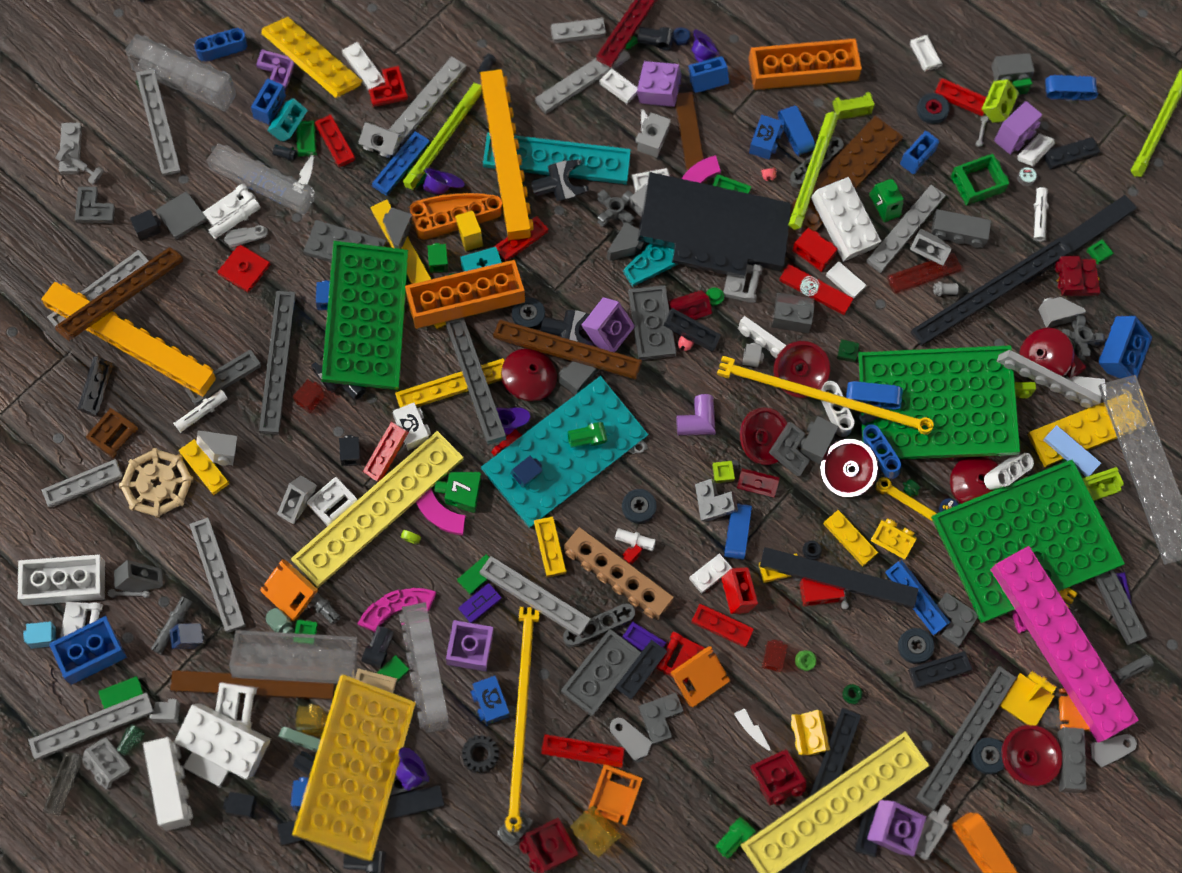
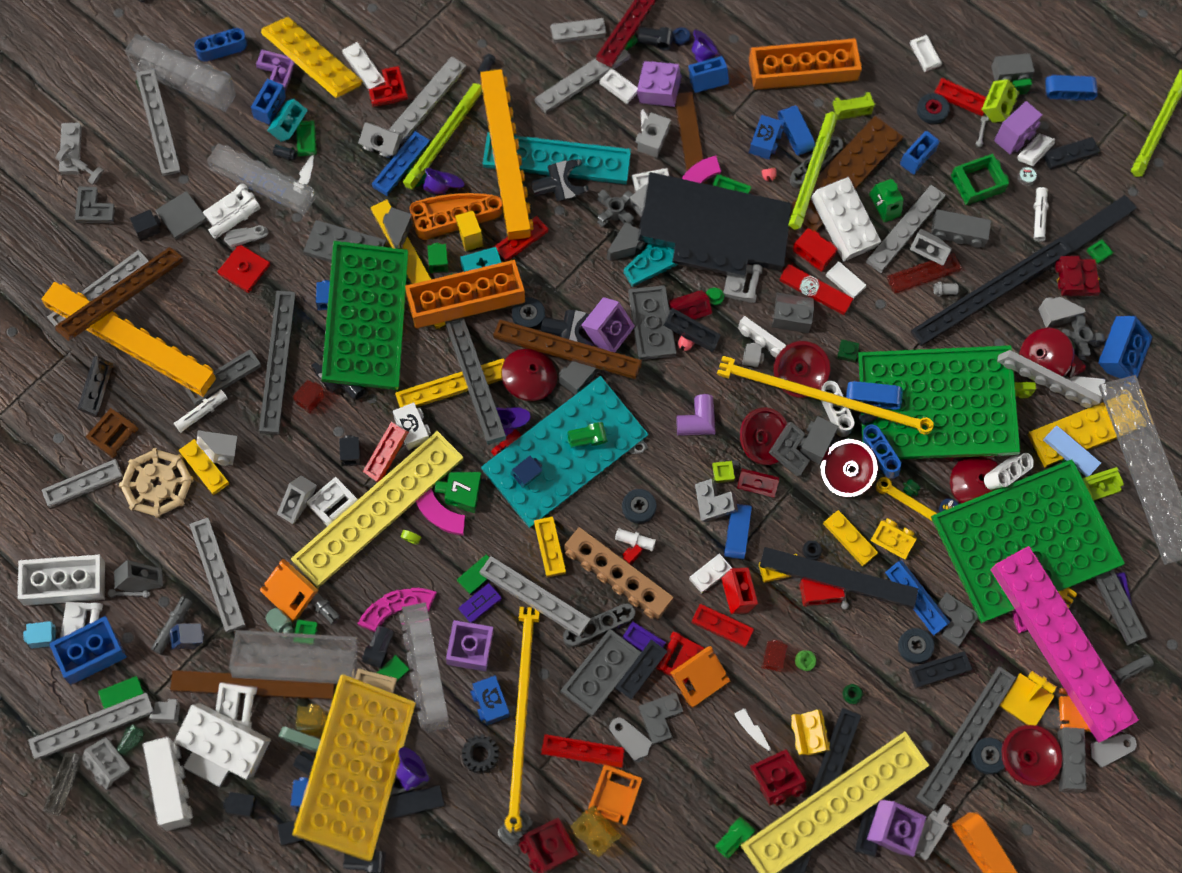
red plate [315,115,355,168] -> none

